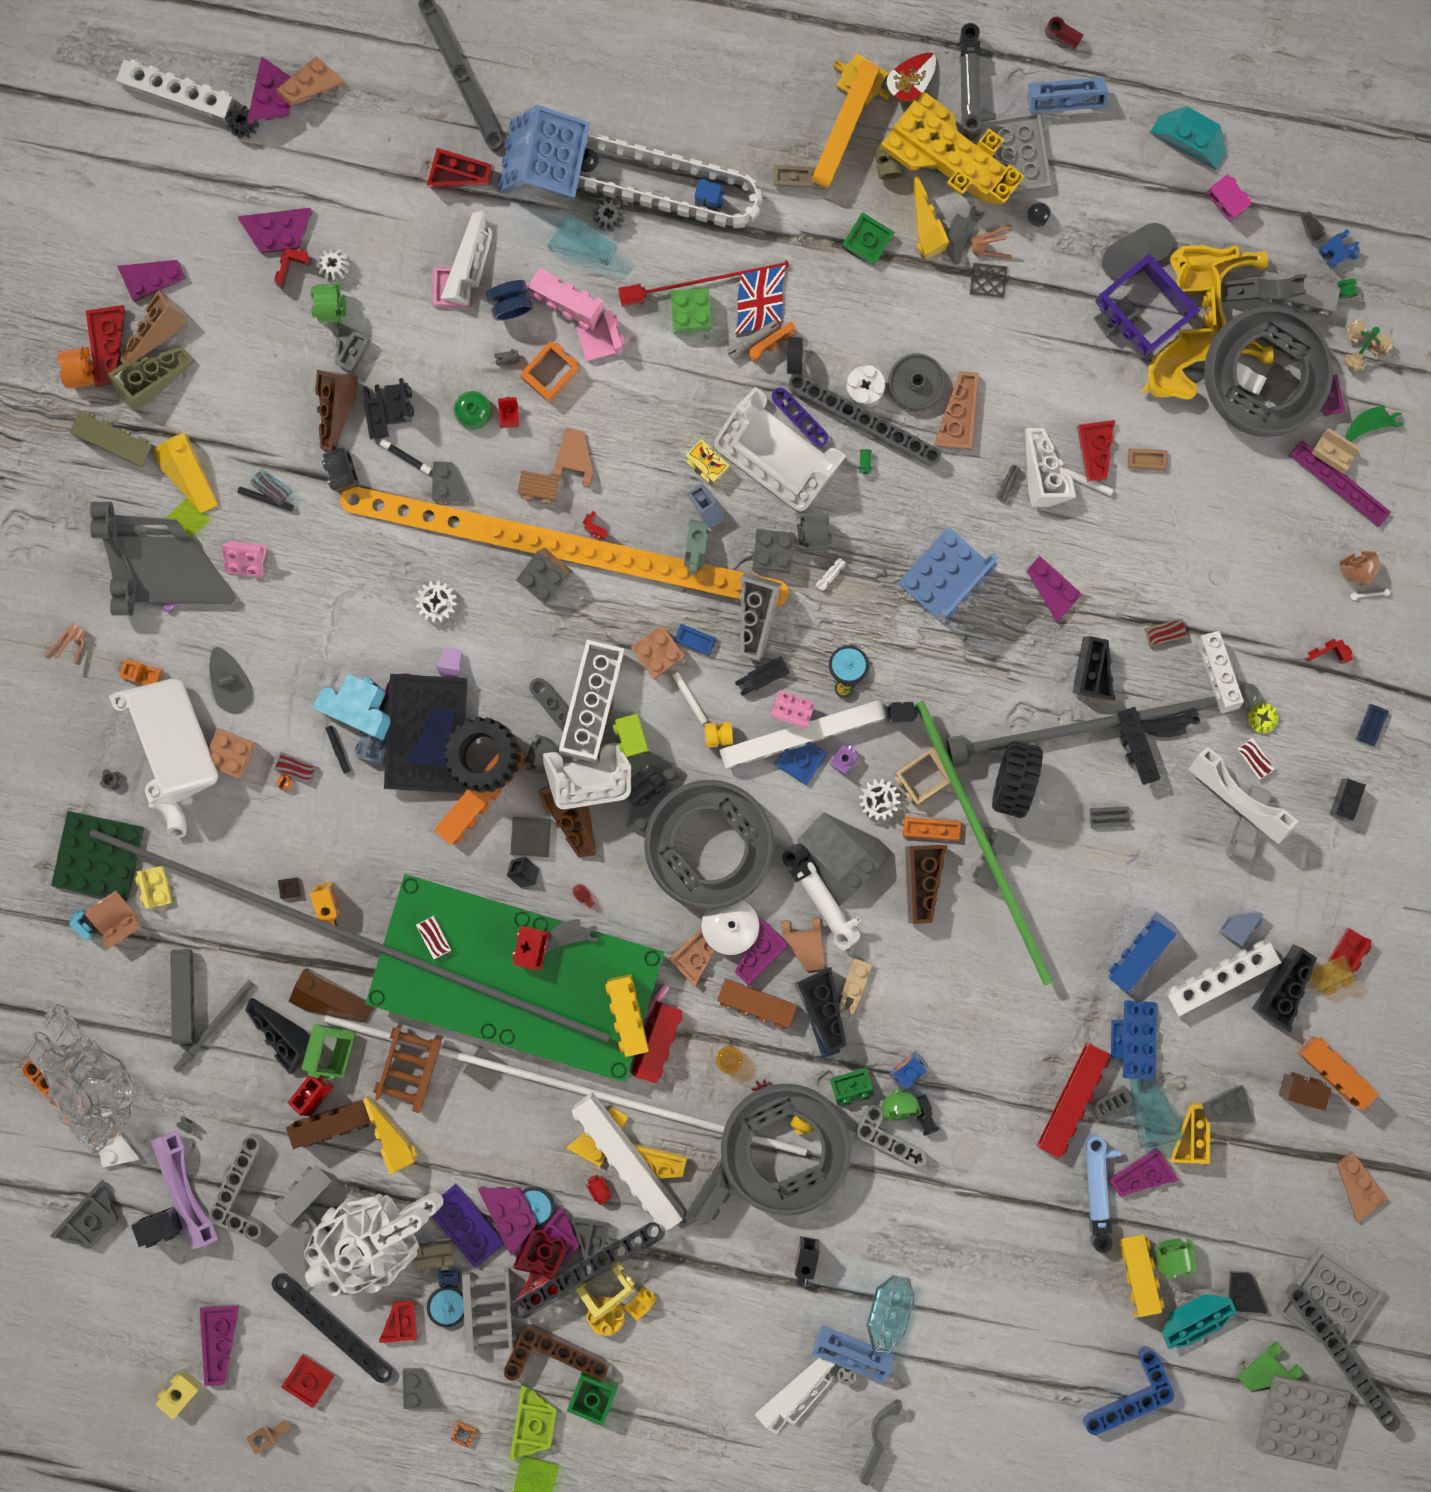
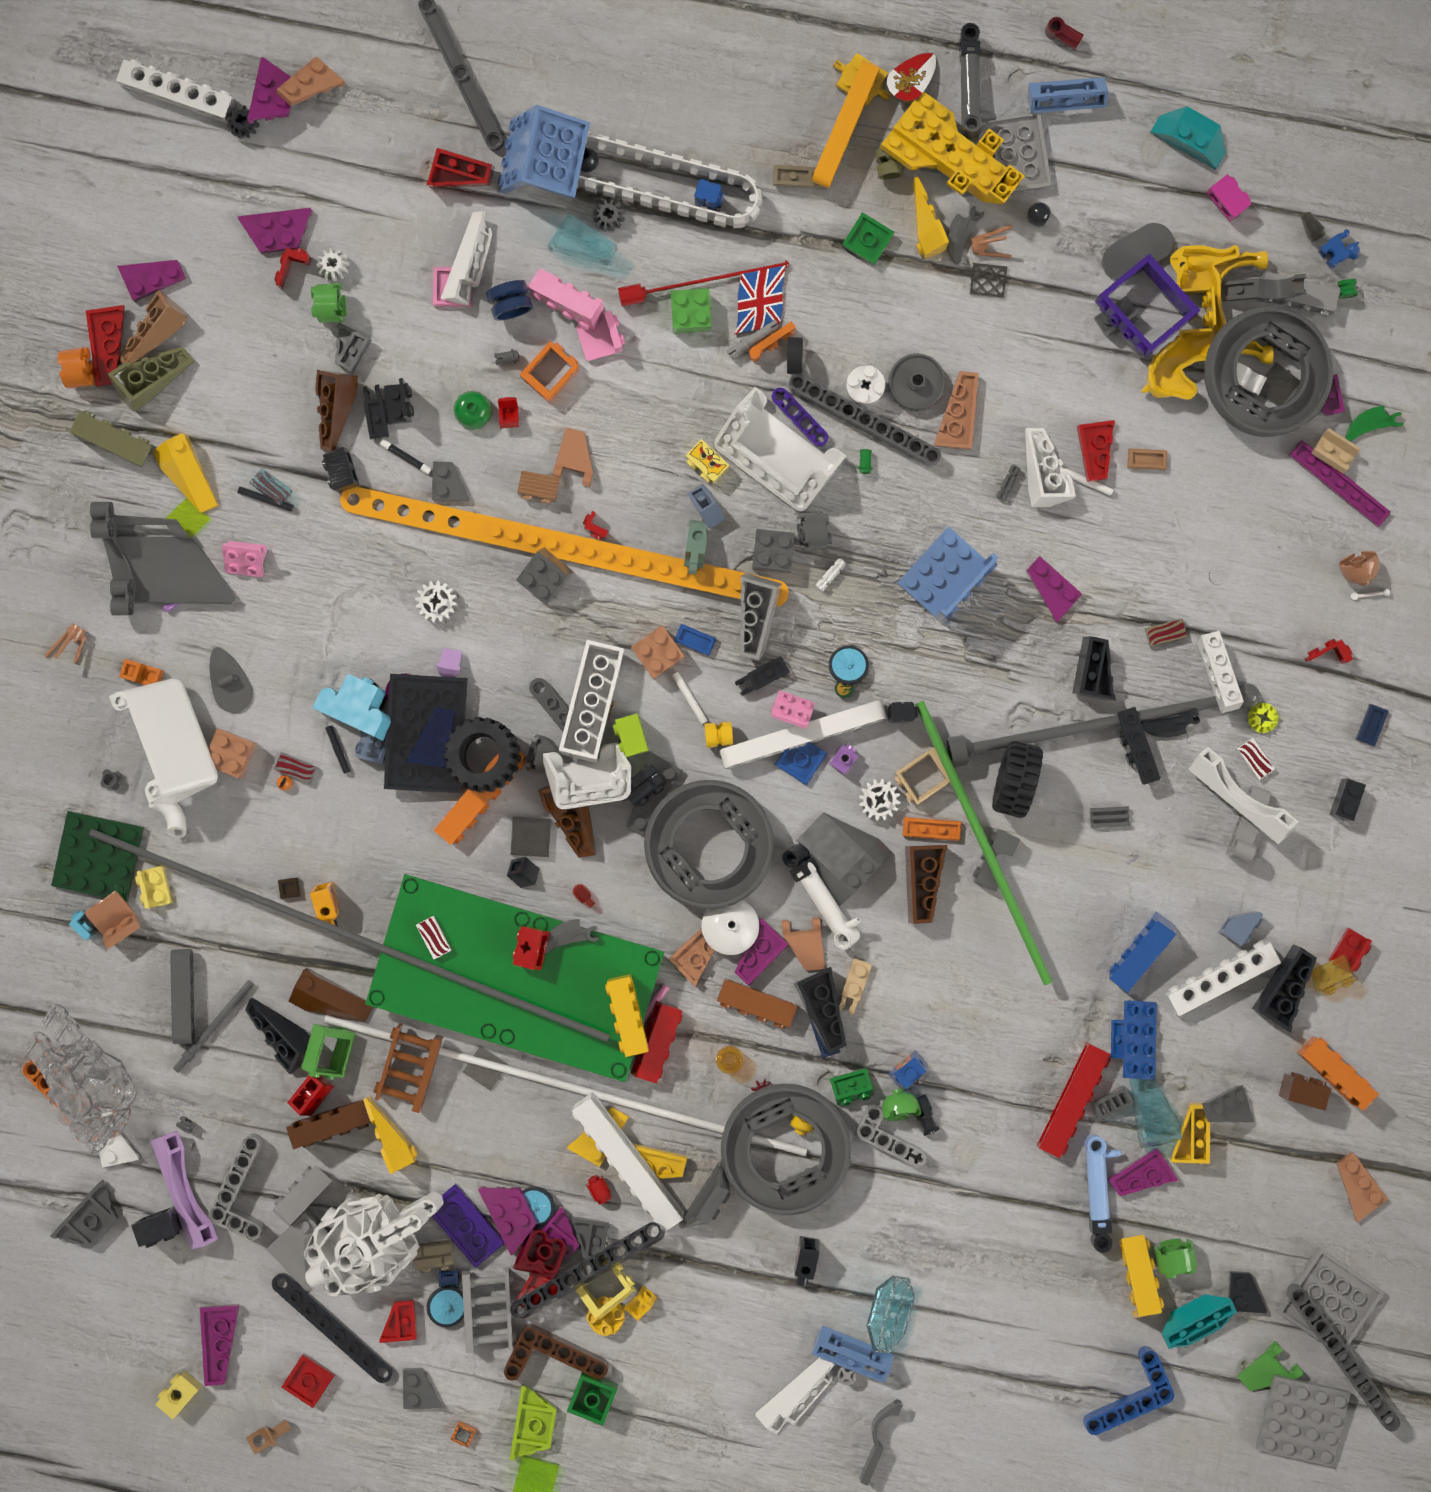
tan plant [1344,319,1393,371] -> none

